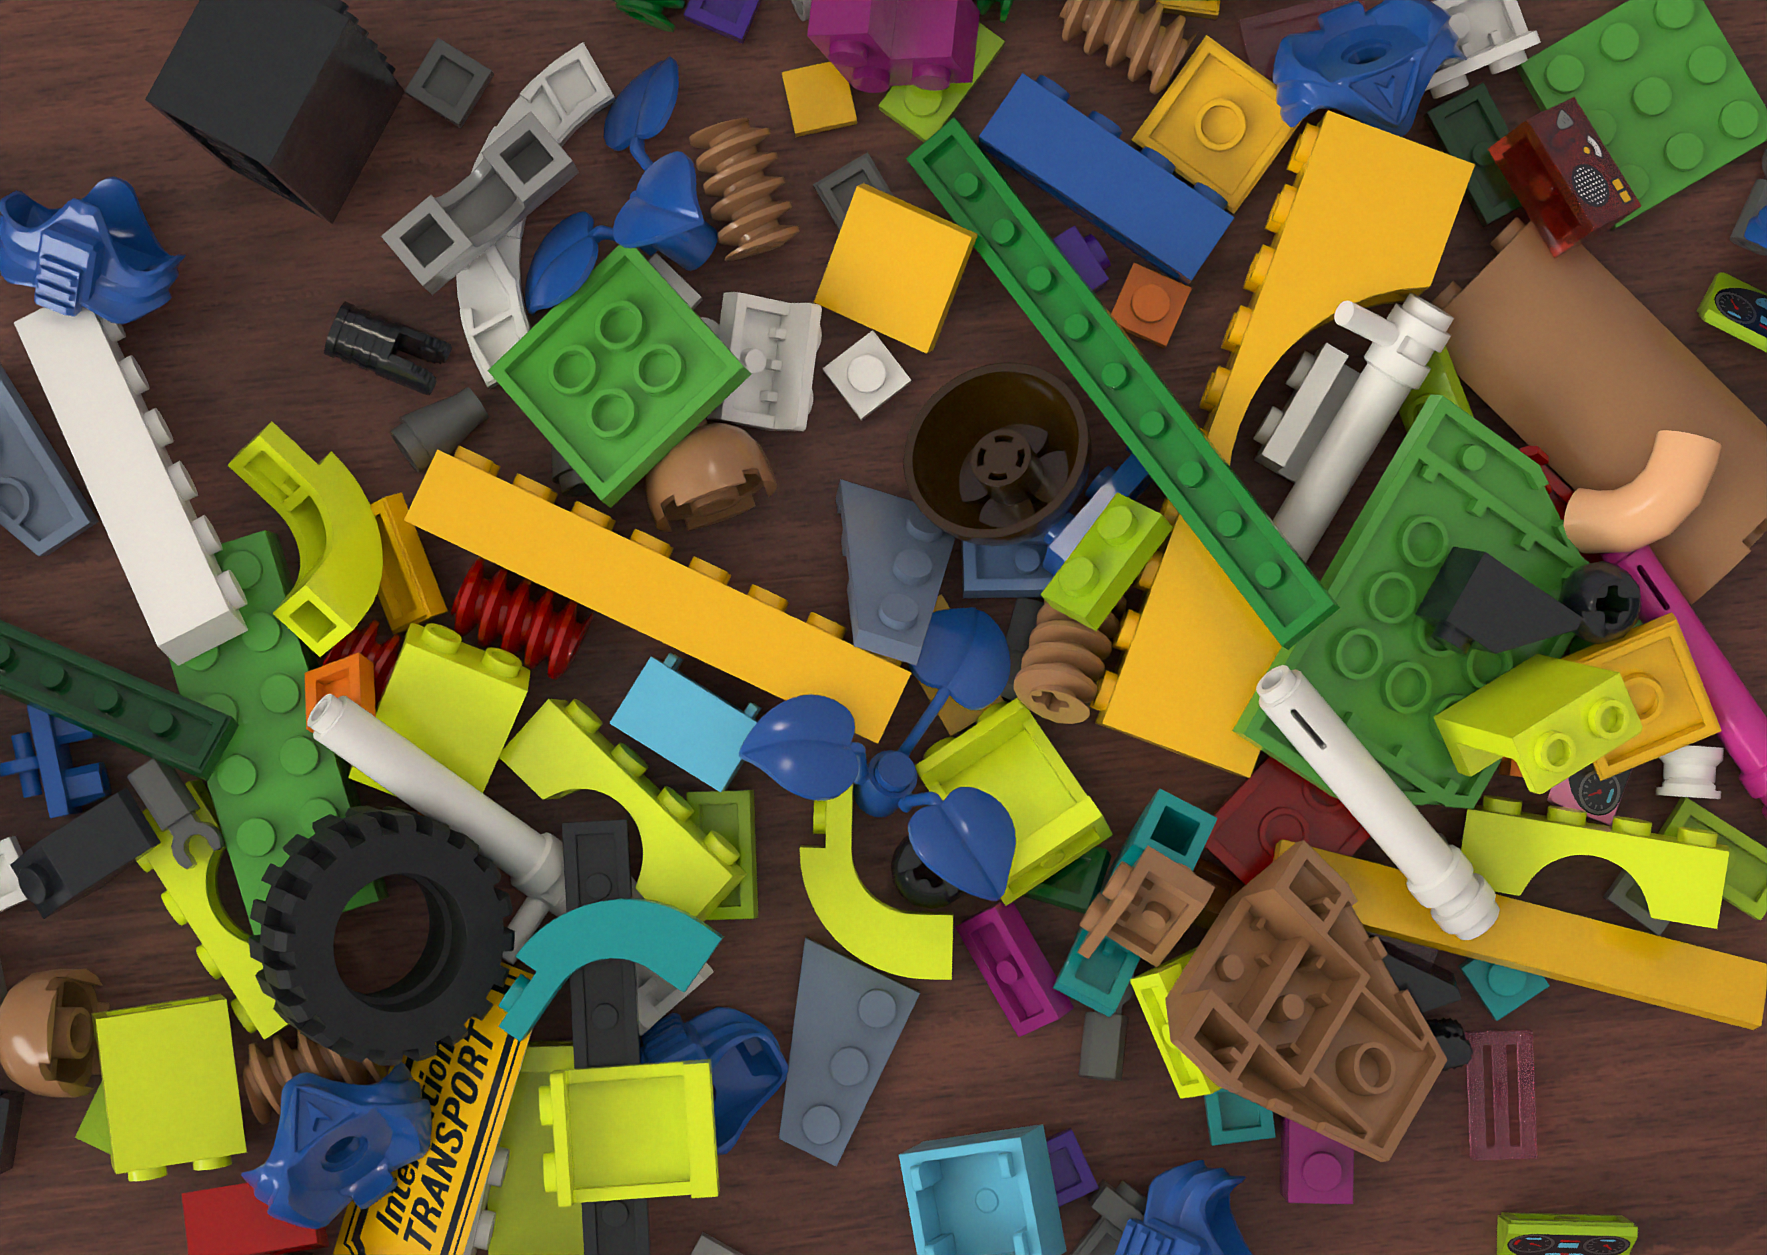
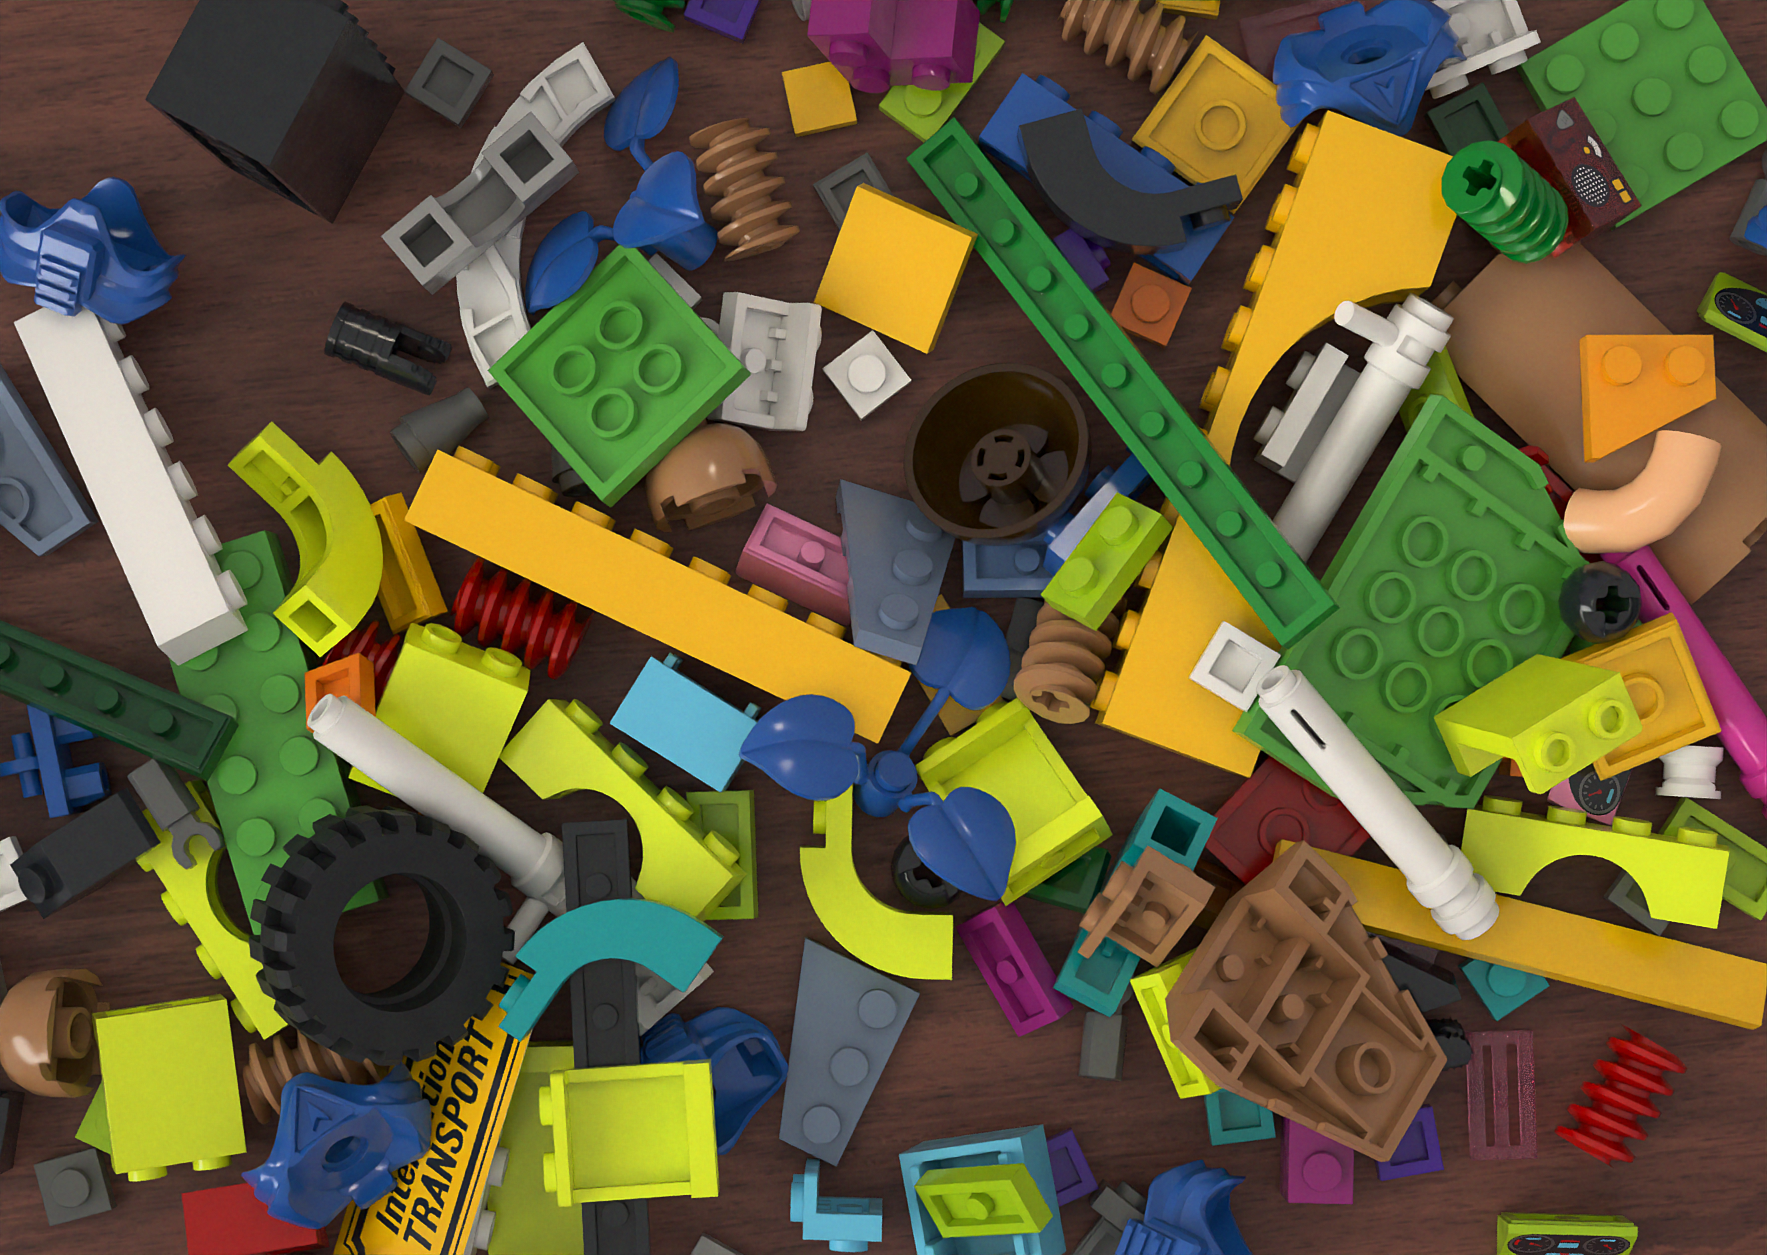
black slope [1415,547,1583,655] -> none
none -> dark grey plate [34,1147,117,1226]
none -> bright pink slope [735,503,851,626]
none -> medium azure bracket [790,1158,882,1252]
none -> lime plate [914,1163,1053,1238]
none -> black arch [1017,108,1243,255]
none -> white plate [1188,621,1281,712]
none -> dark purple plate [1374,1104,1444,1181]
none -> green piece [1442,140,1568,264]
none -> red piece [1554,1024,1688,1168]
none -> light orange wing [1579,335,1716,463]

